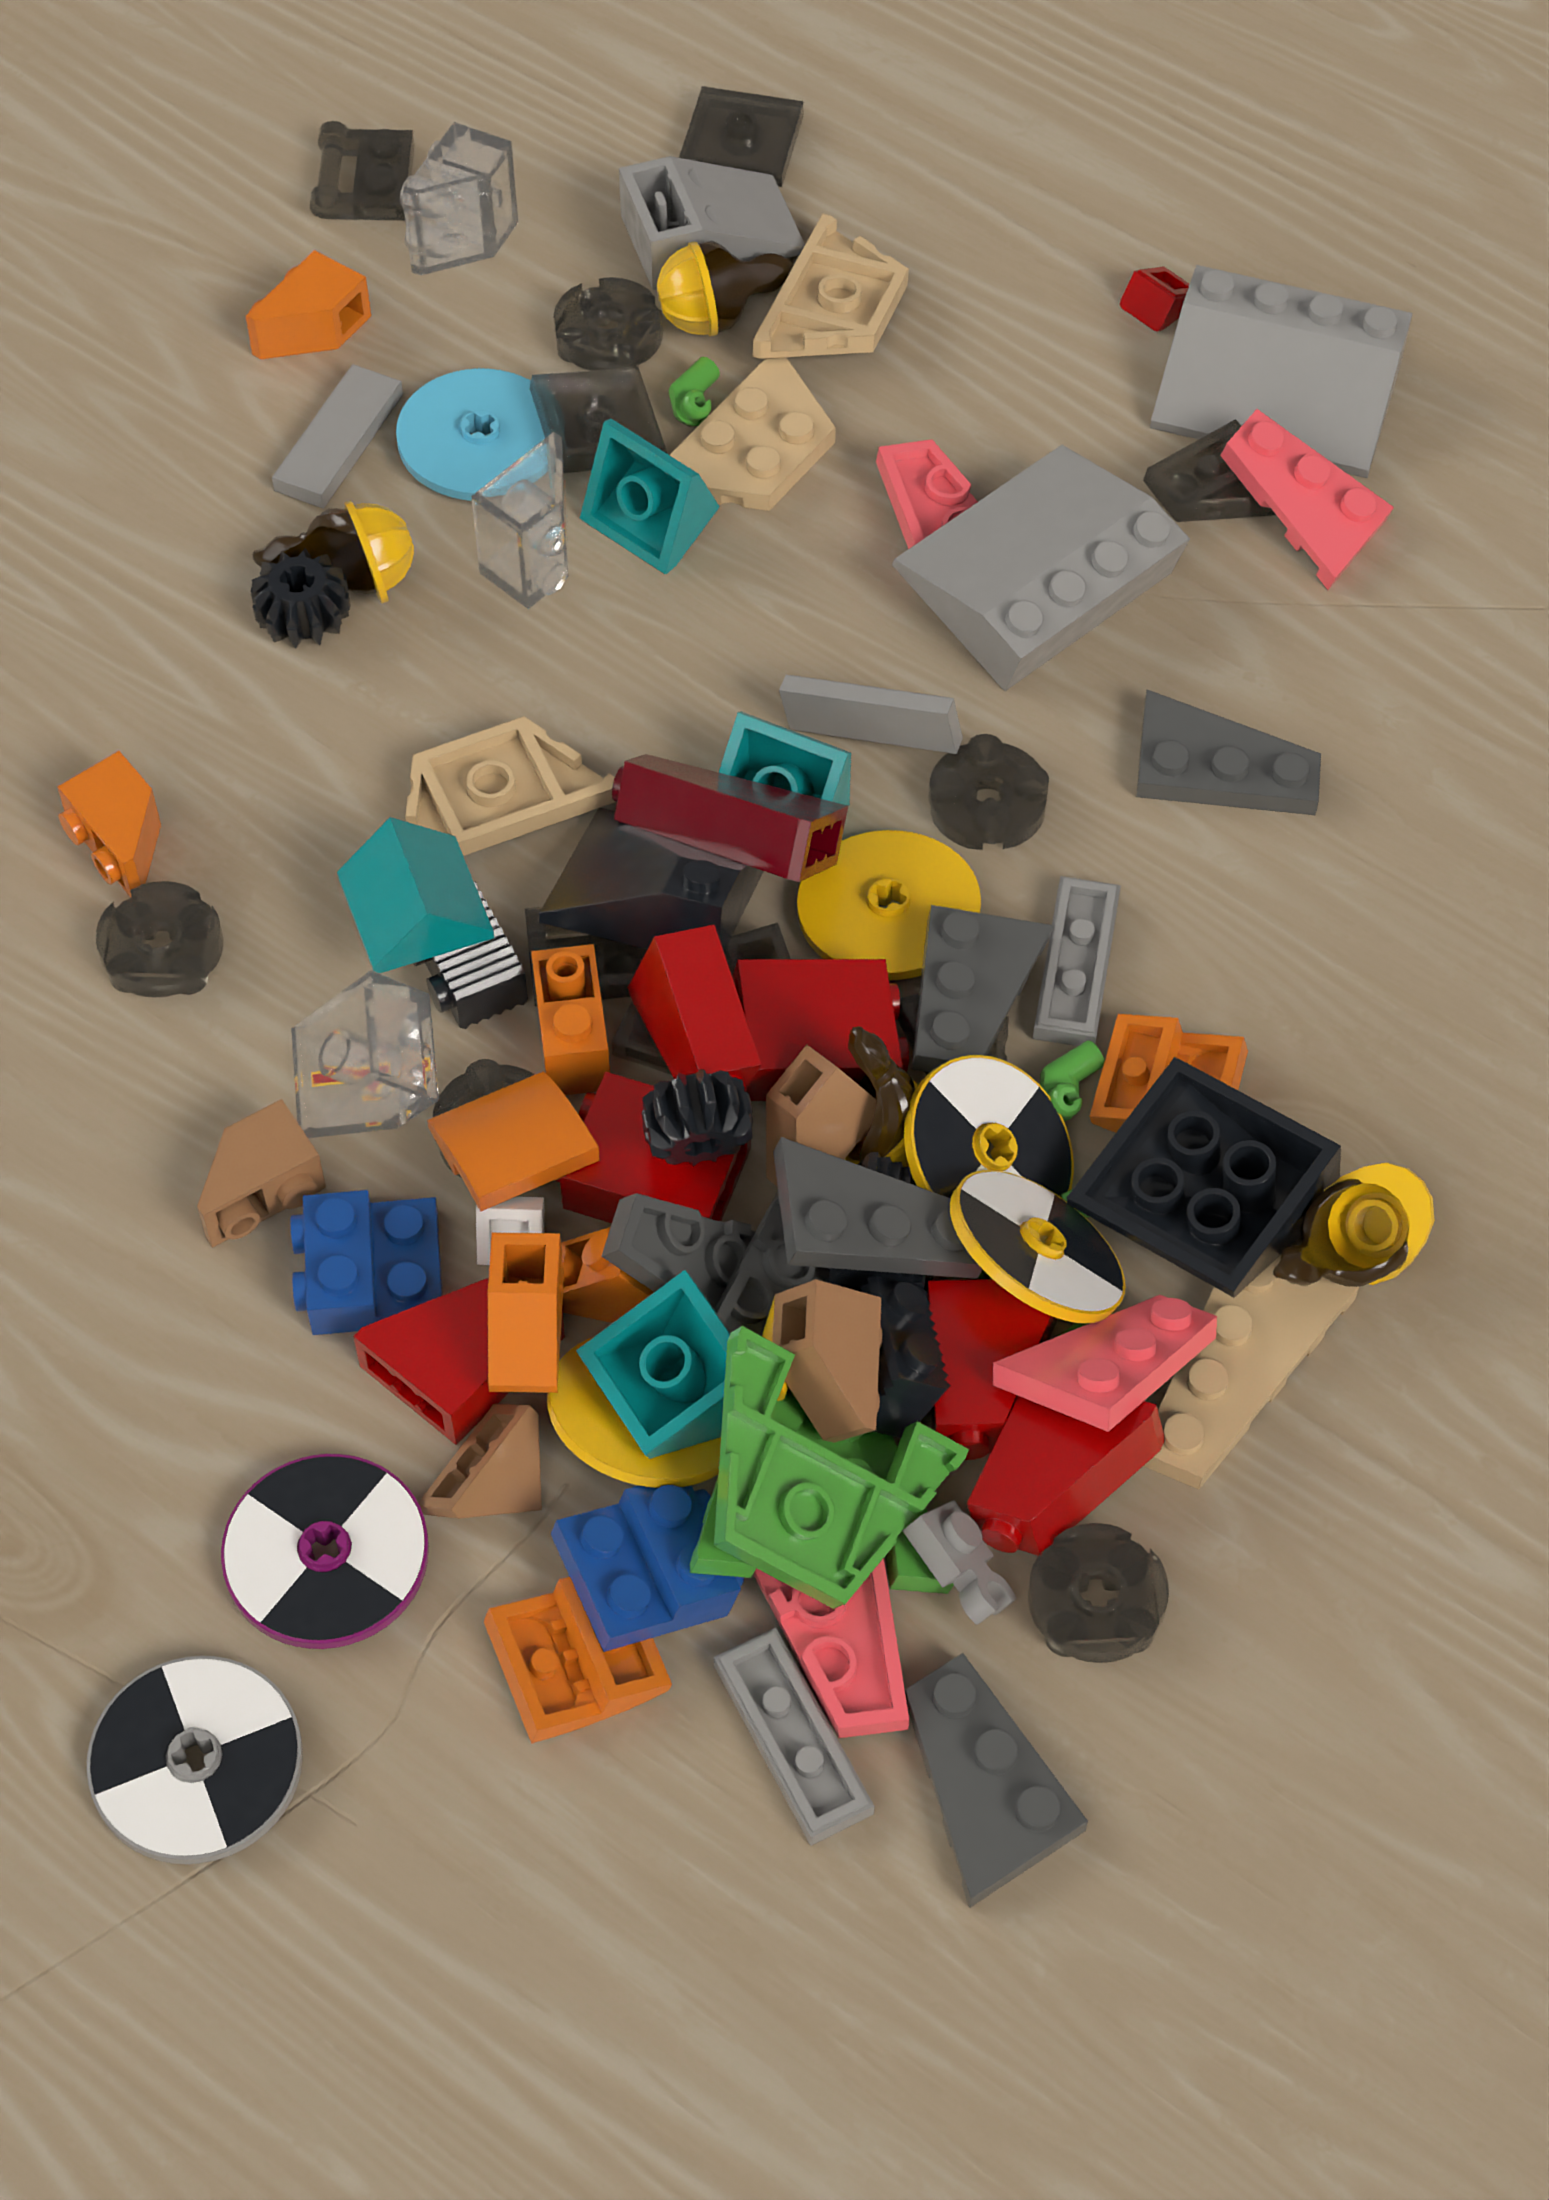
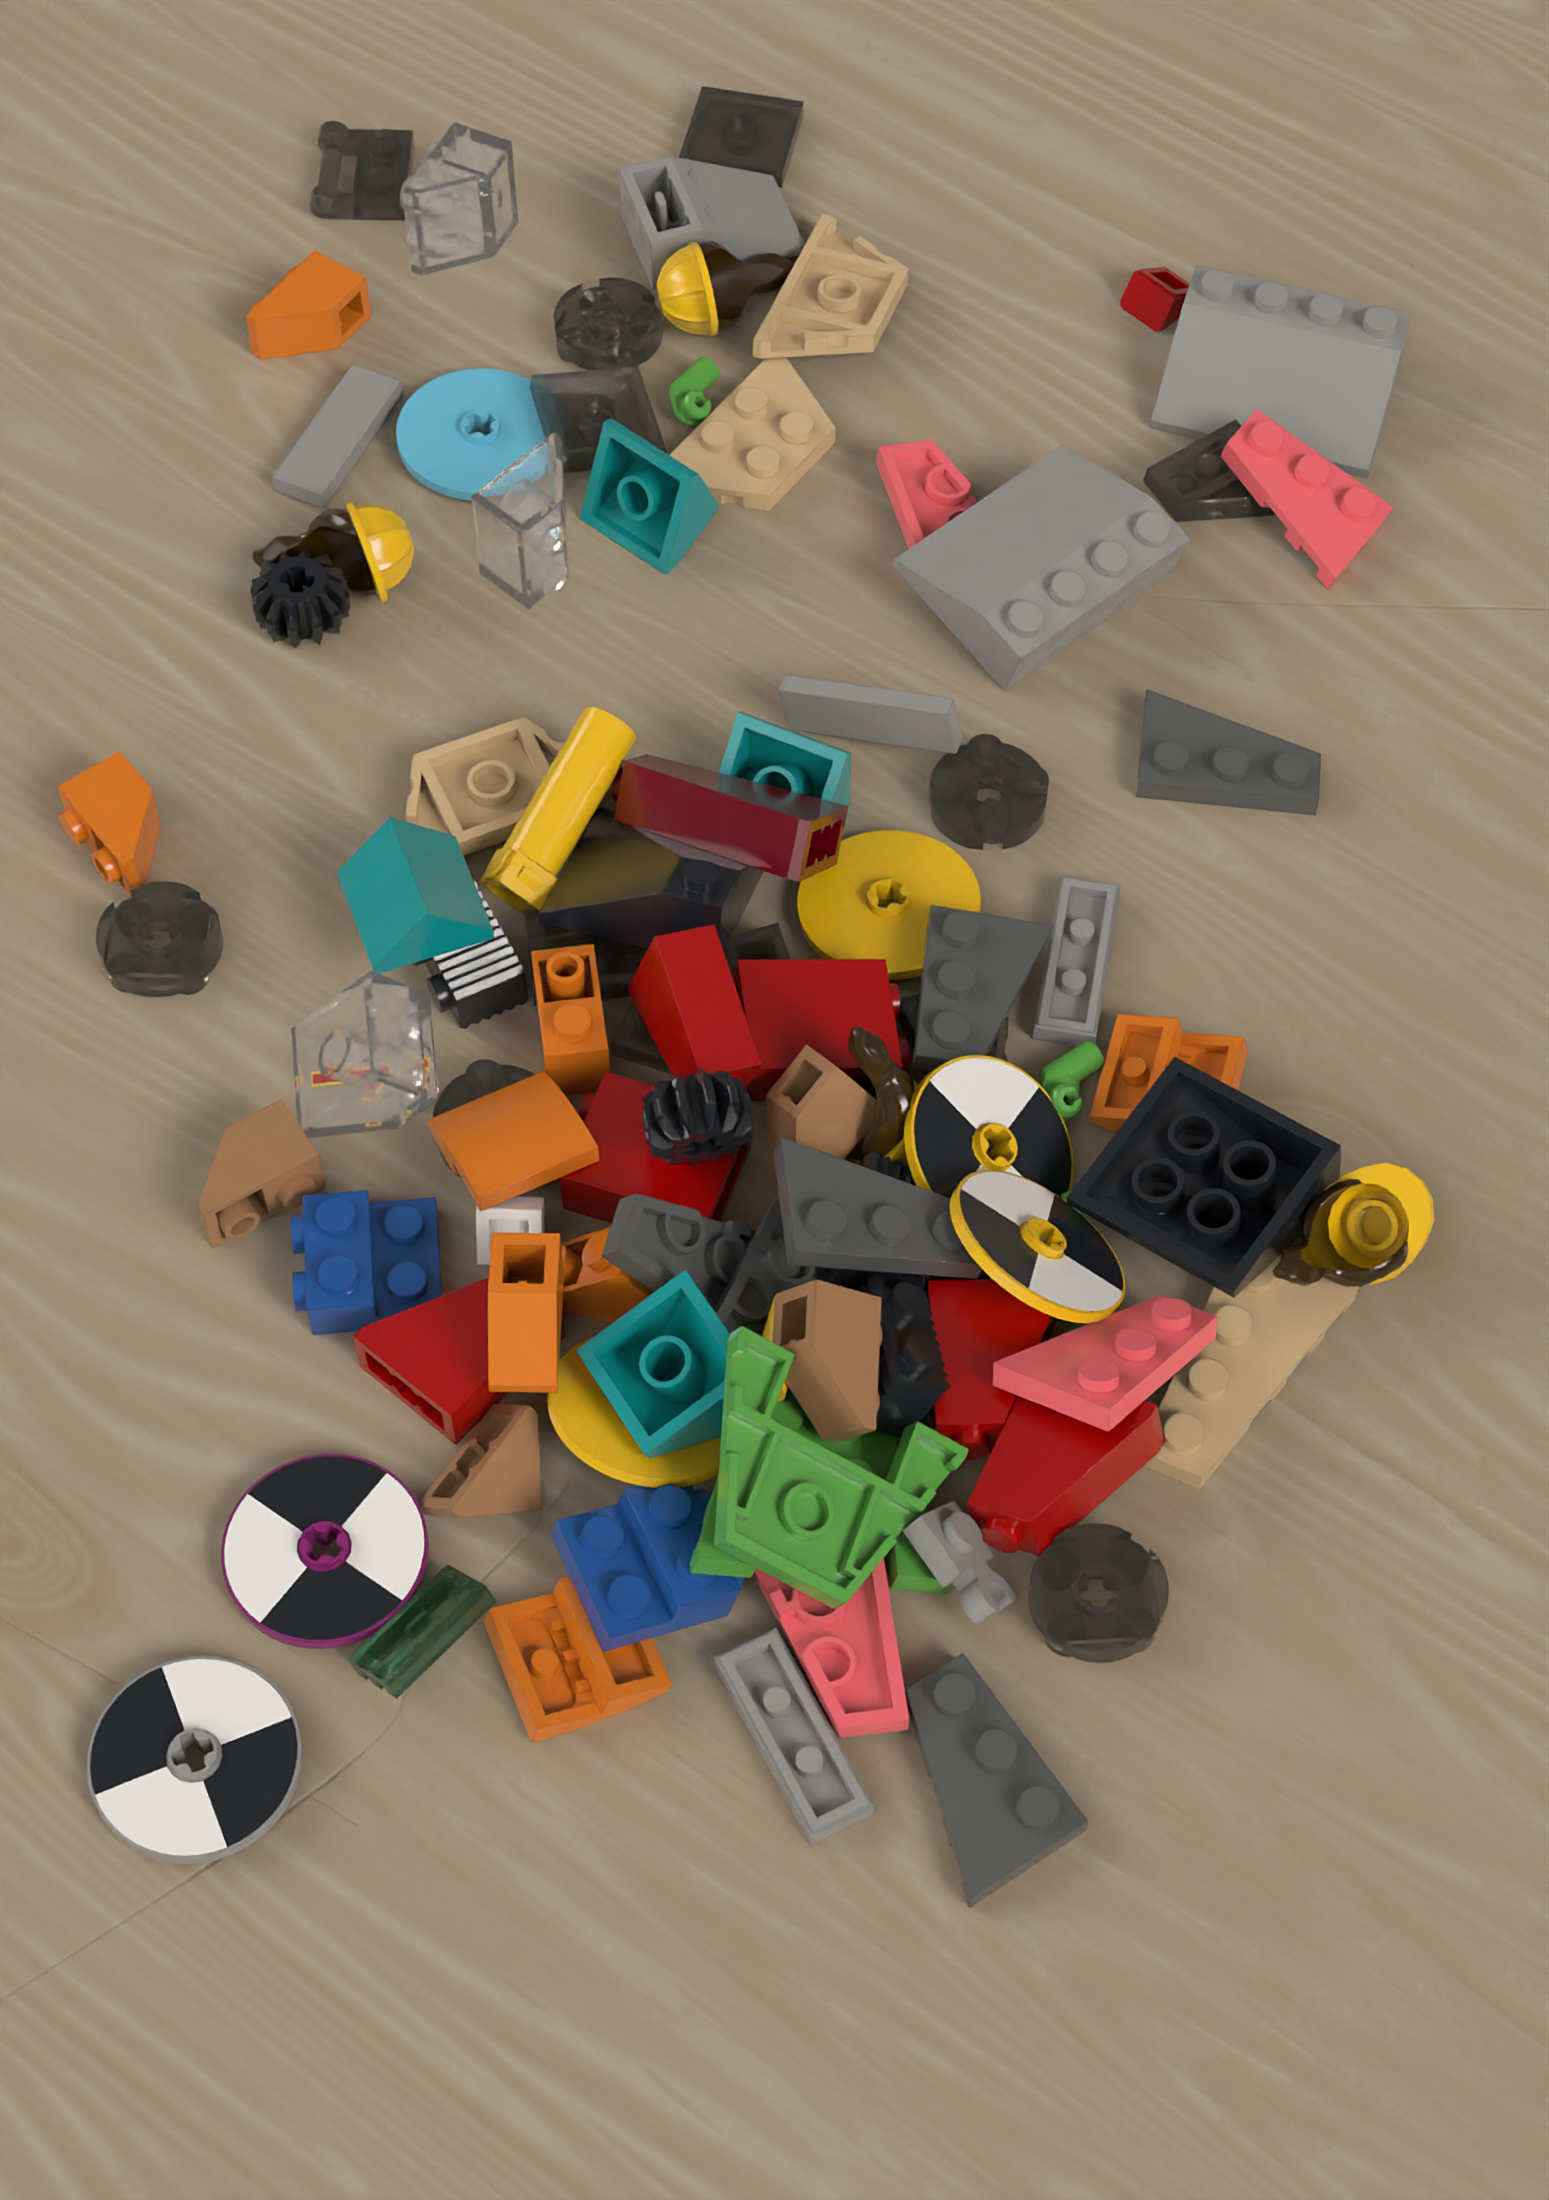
none -> clear green tile [348,1565,497,1699]
none -> yellow piece [479,707,637,912]

